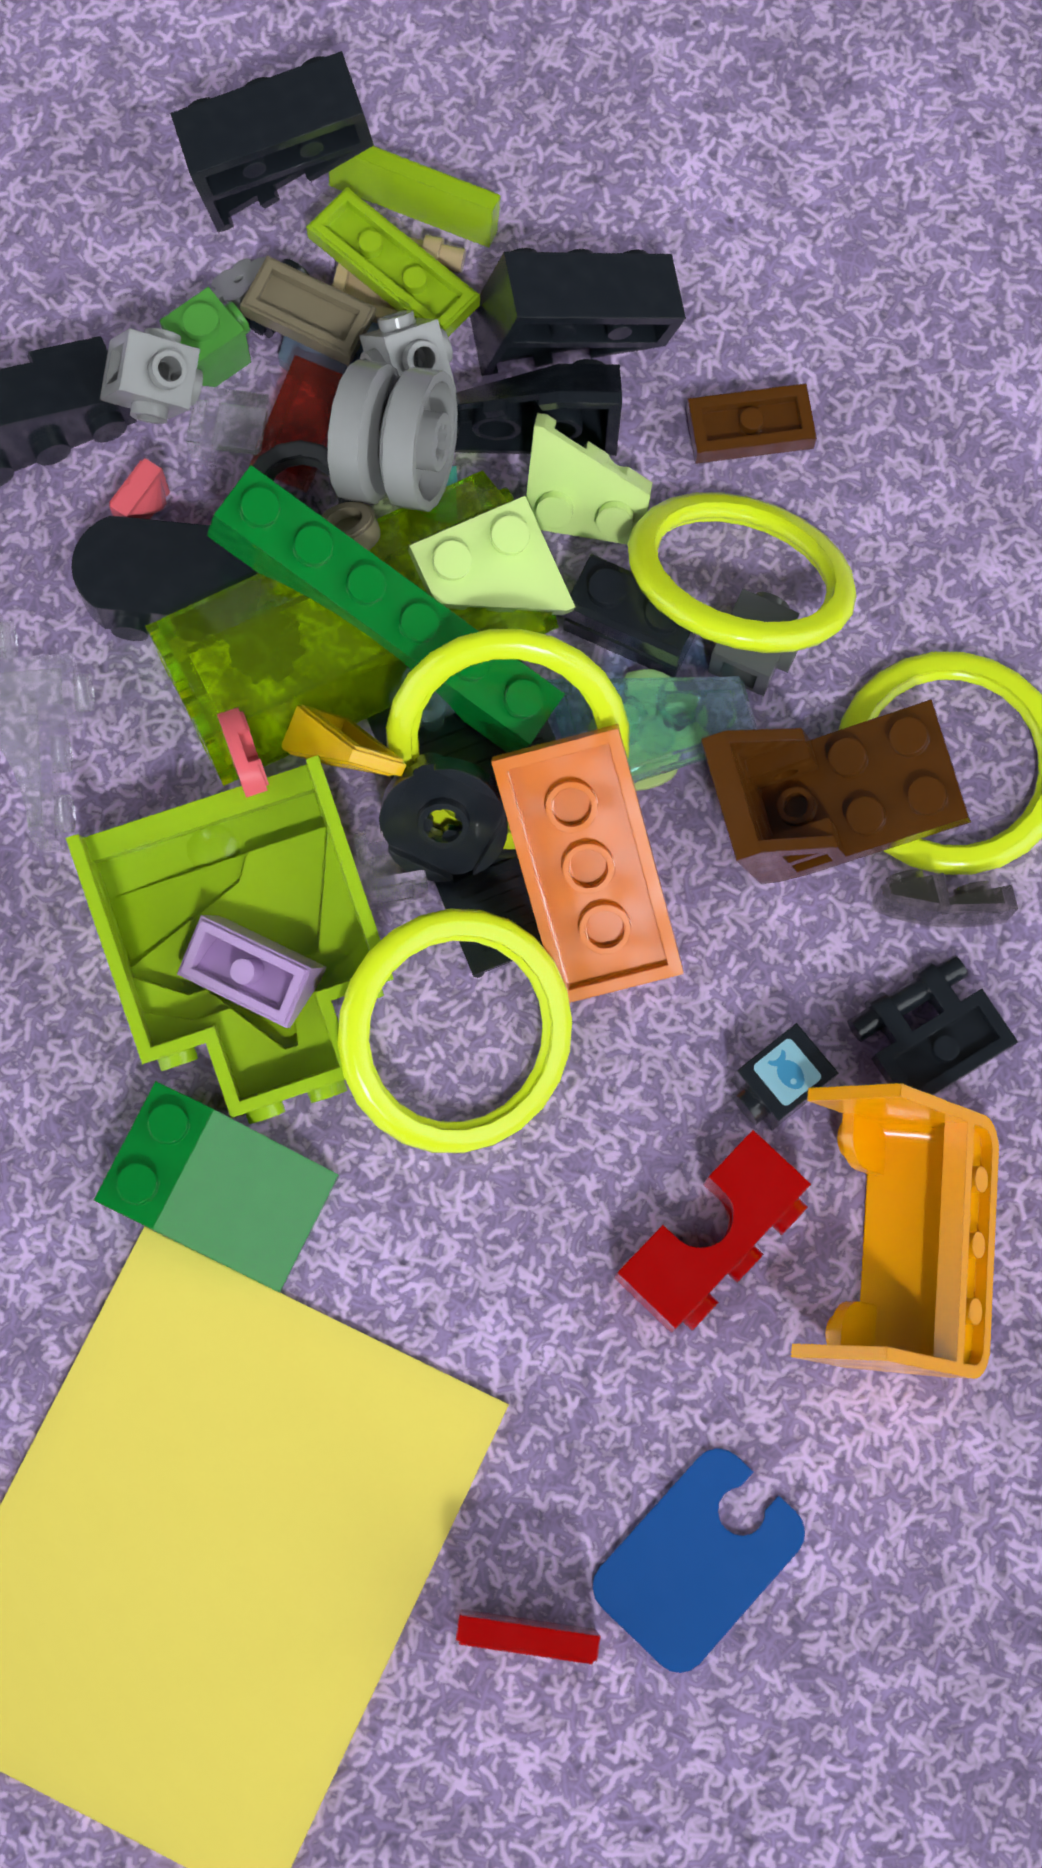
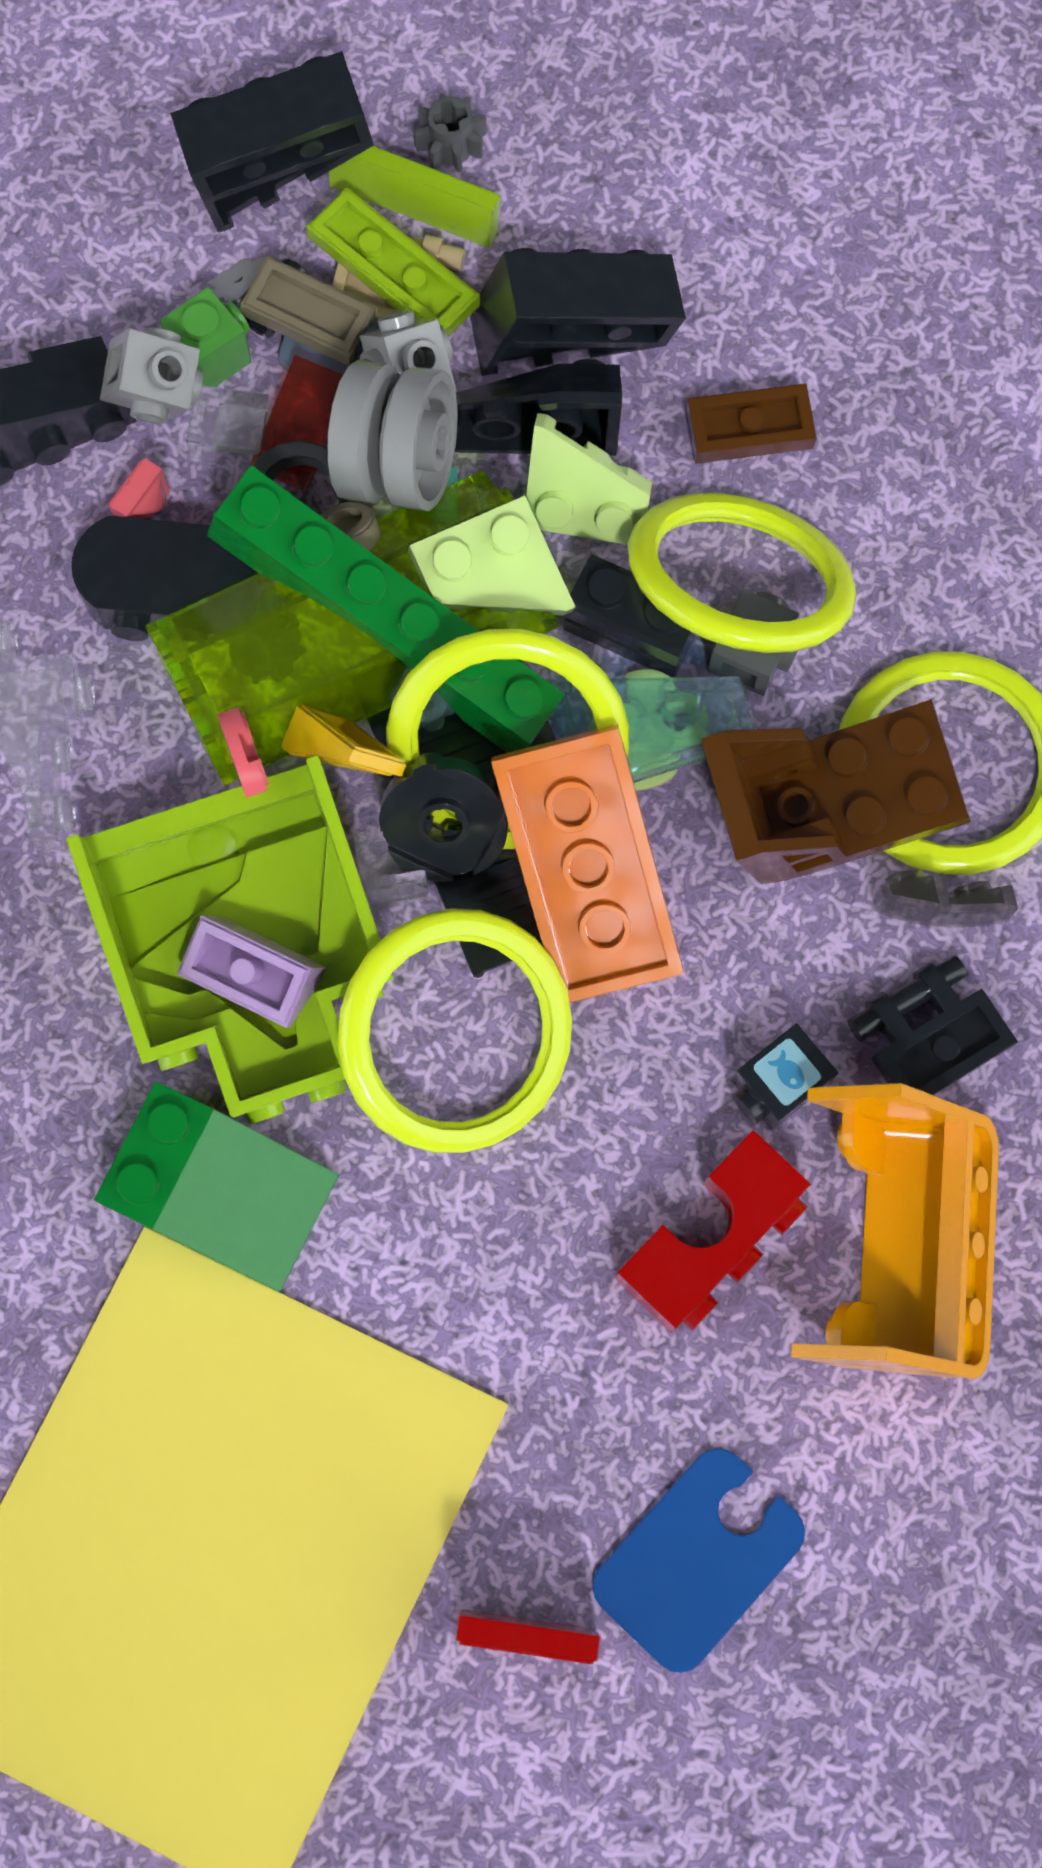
none -> dark grey gear [415,93,487,172]

